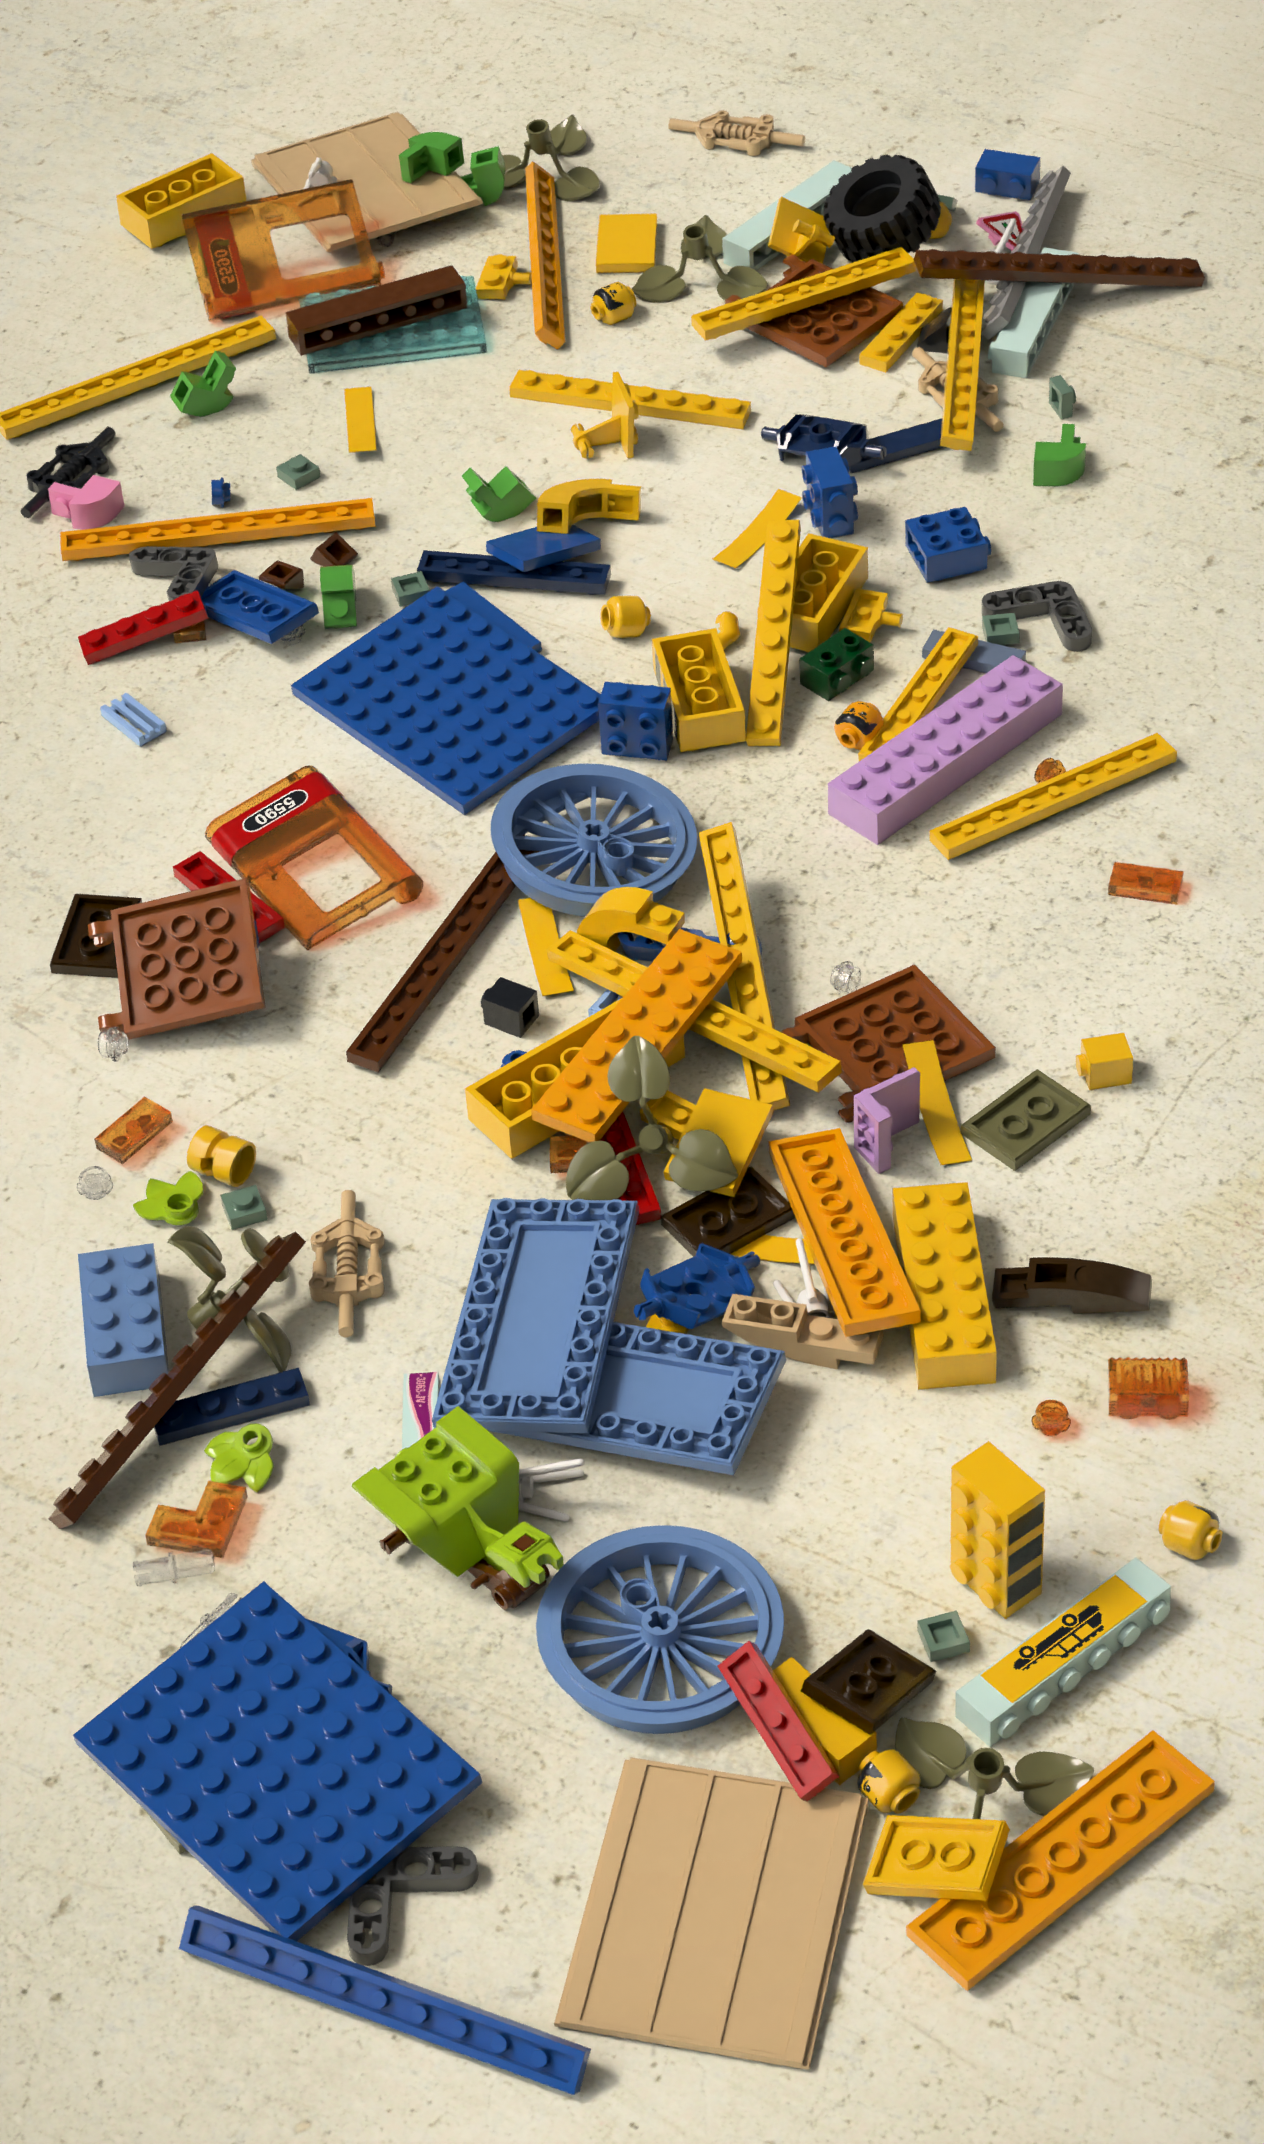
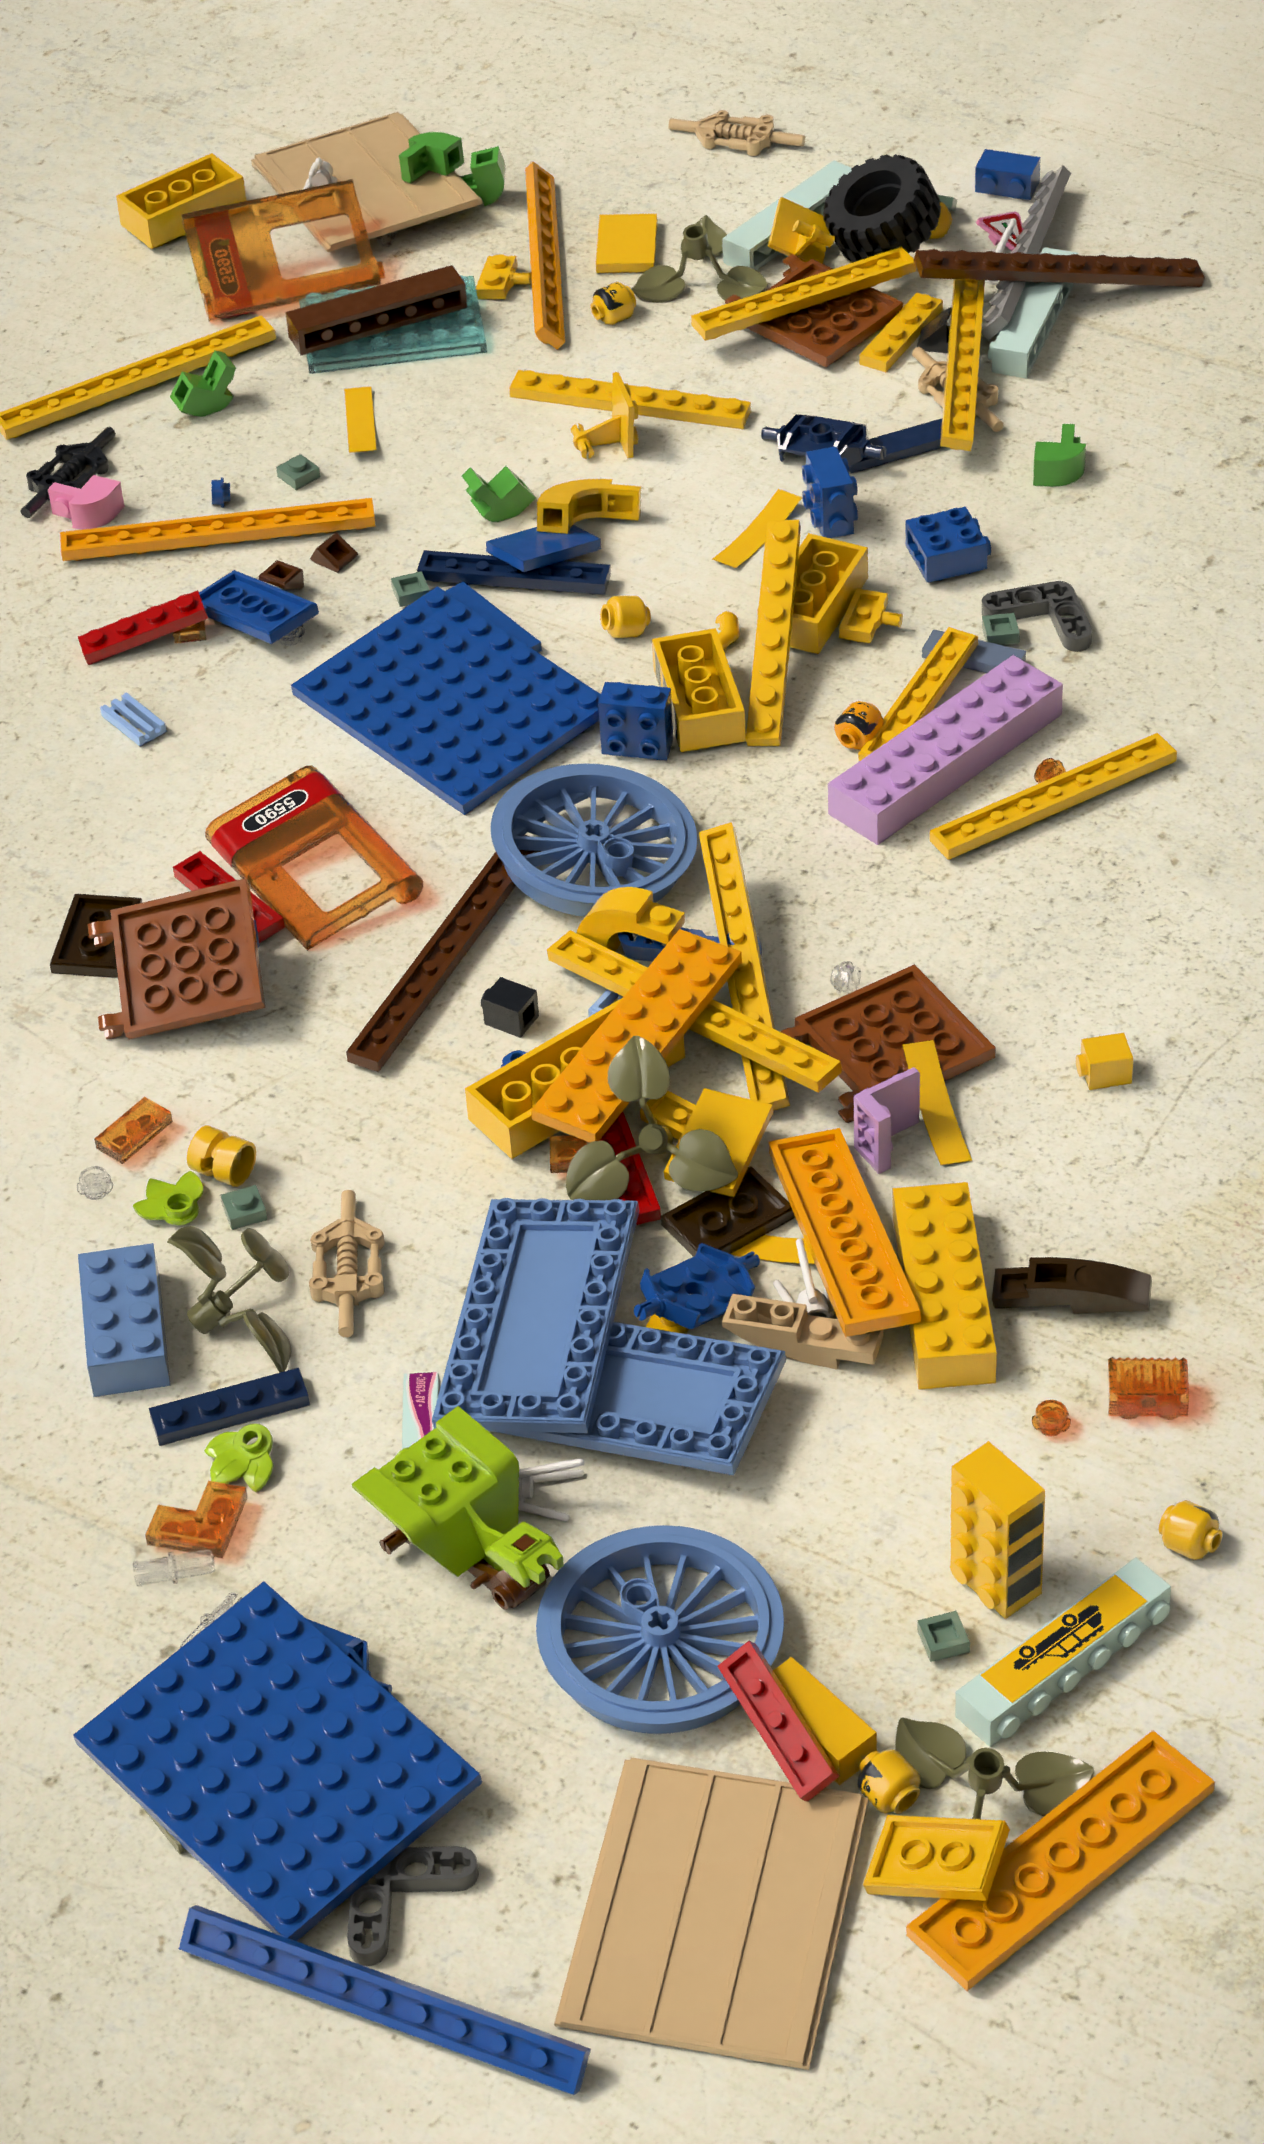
reddish brown plate [48,1232,306,1529] -> none
clear plate [98,1026,129,1062] -> none
dark grey beam [129,546,218,601] -> none
bright green brick [320,564,357,629] -> none
olive plant [502,114,600,201] -> none
yellow sticker [518,898,574,996] -> none
dark green brick [799,628,874,701] -> none
dark brown tile [801,1629,936,1735] -> none
olive tile [961,1069,1091,1171] -> none
sand green plate [1049,375,1076,420] -> none
clear orange plate [1108,862,1184,905] -> none

